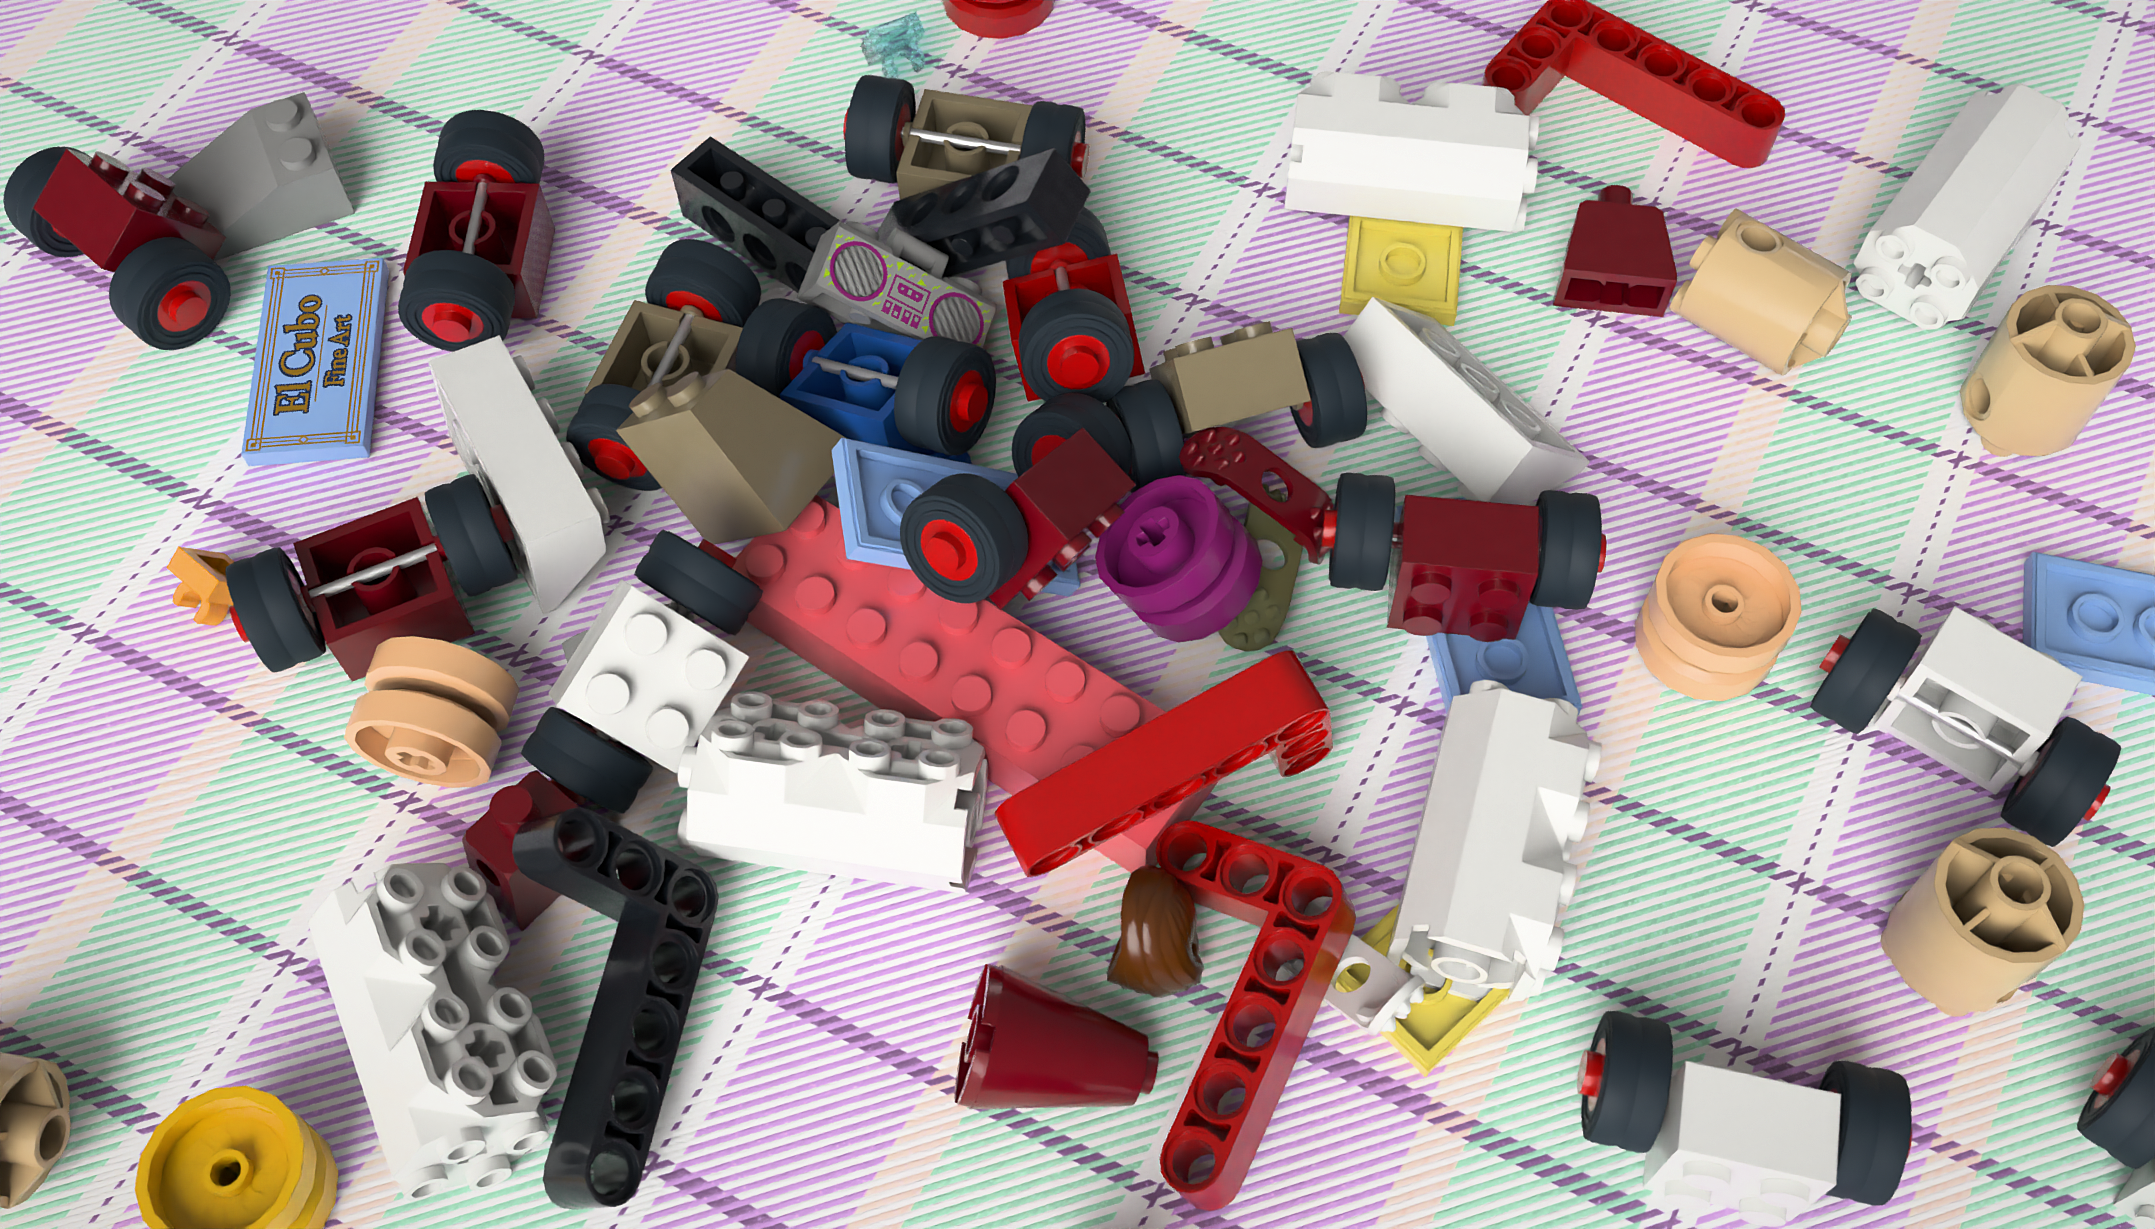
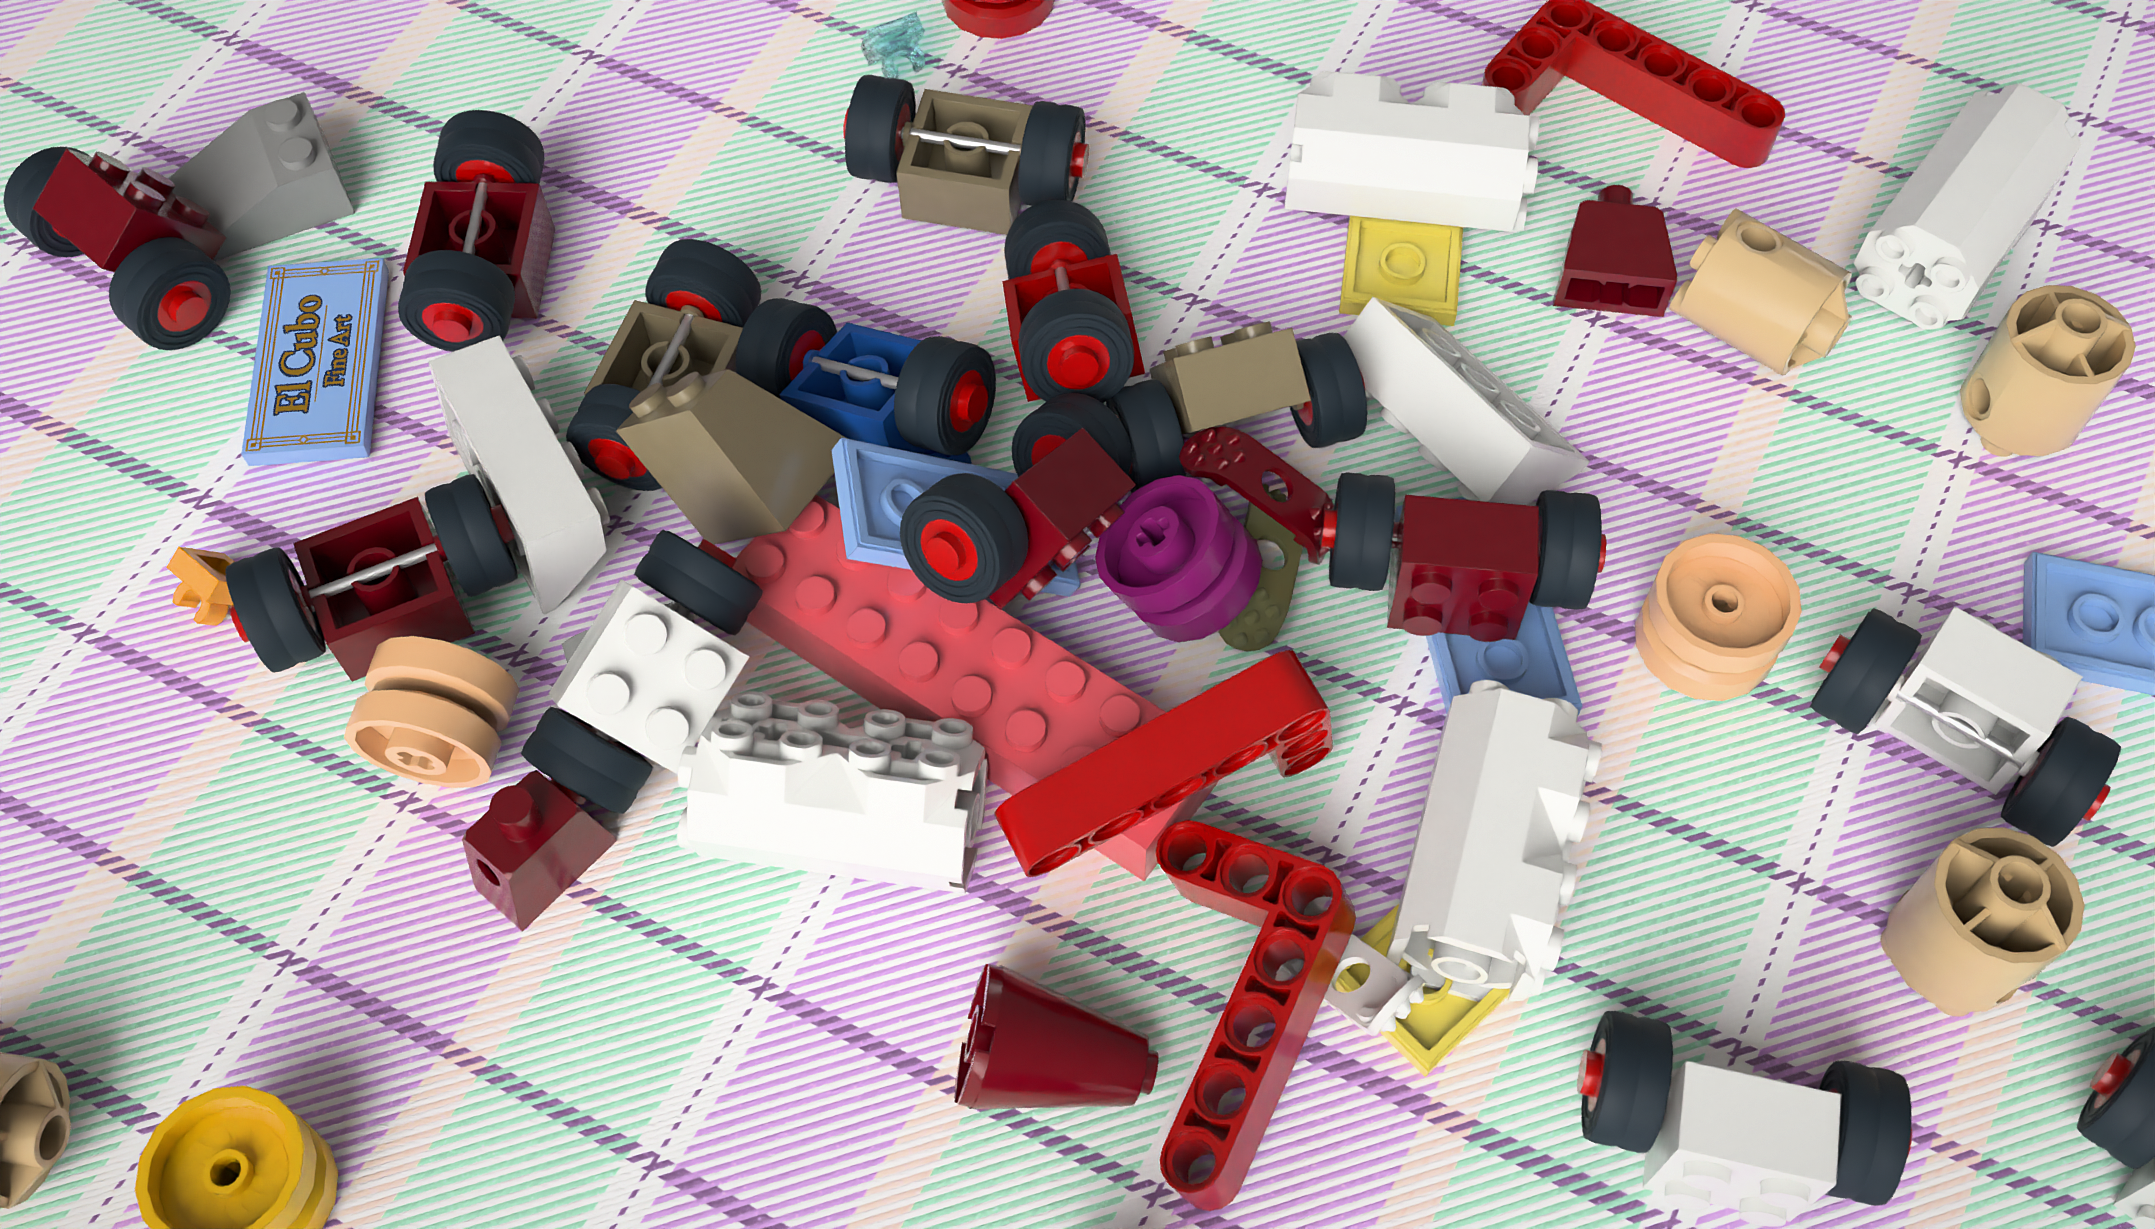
white brick [307,863,558,1201] -> none
black beam [512,807,719,1210] -> none
black brick [670,136,846,325] -> none
light grey piece [796,221,997,347] -> none
black brick [877,148,1091,279] -> none
reddish brown hair [1107,865,1204,998] -> none

